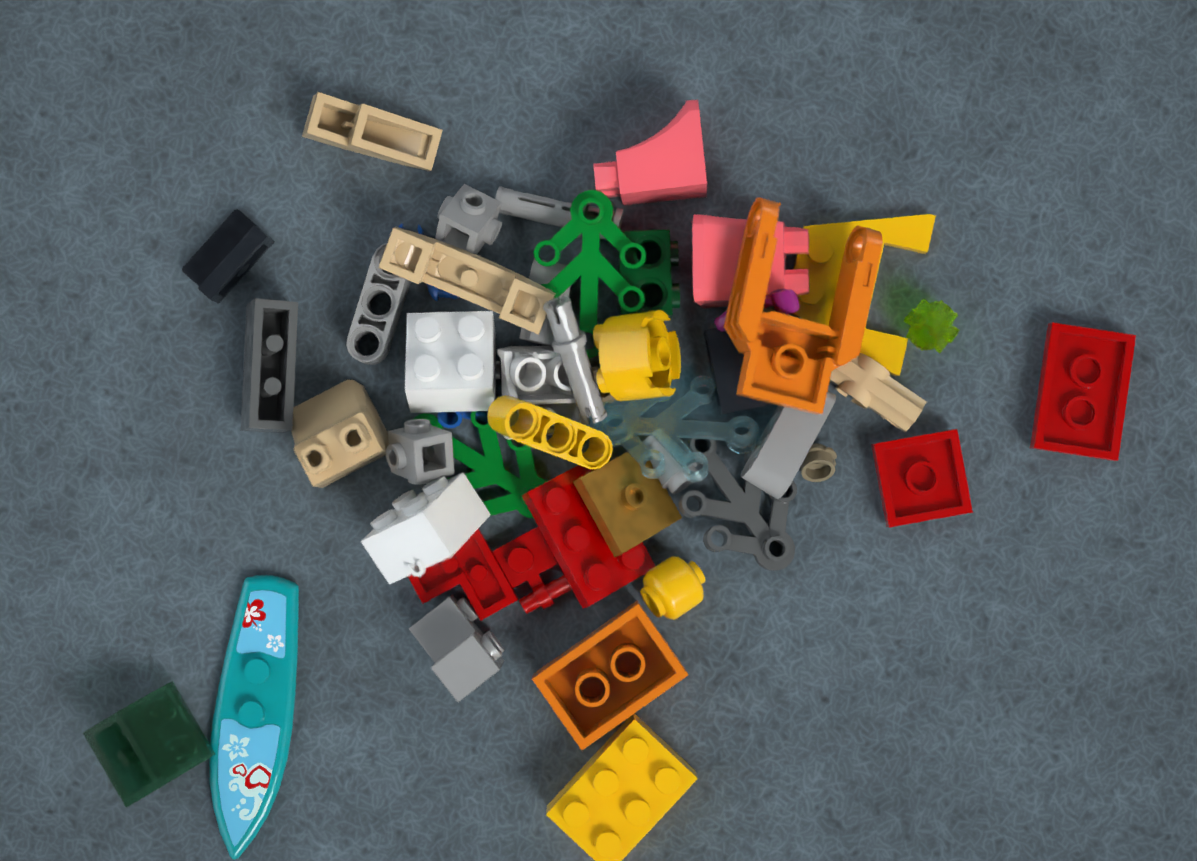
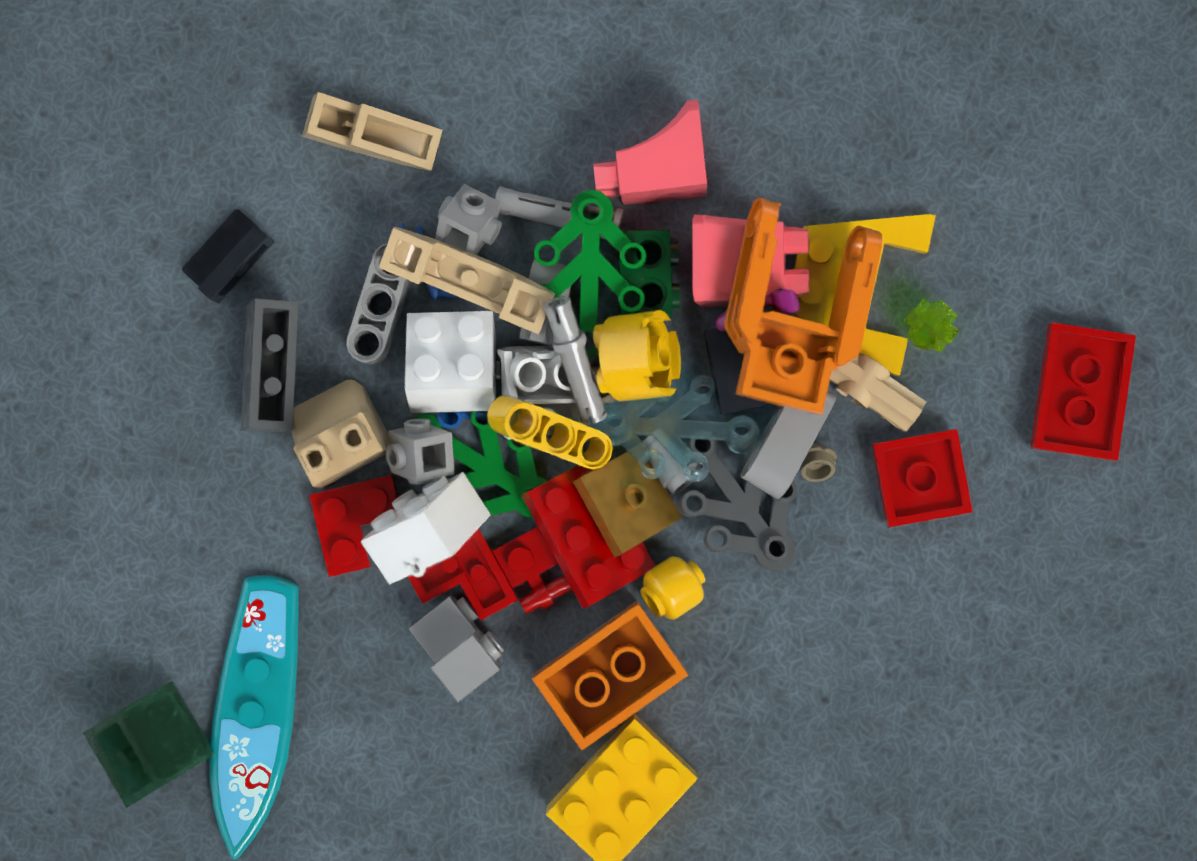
none -> red plate [309,475,398,577]

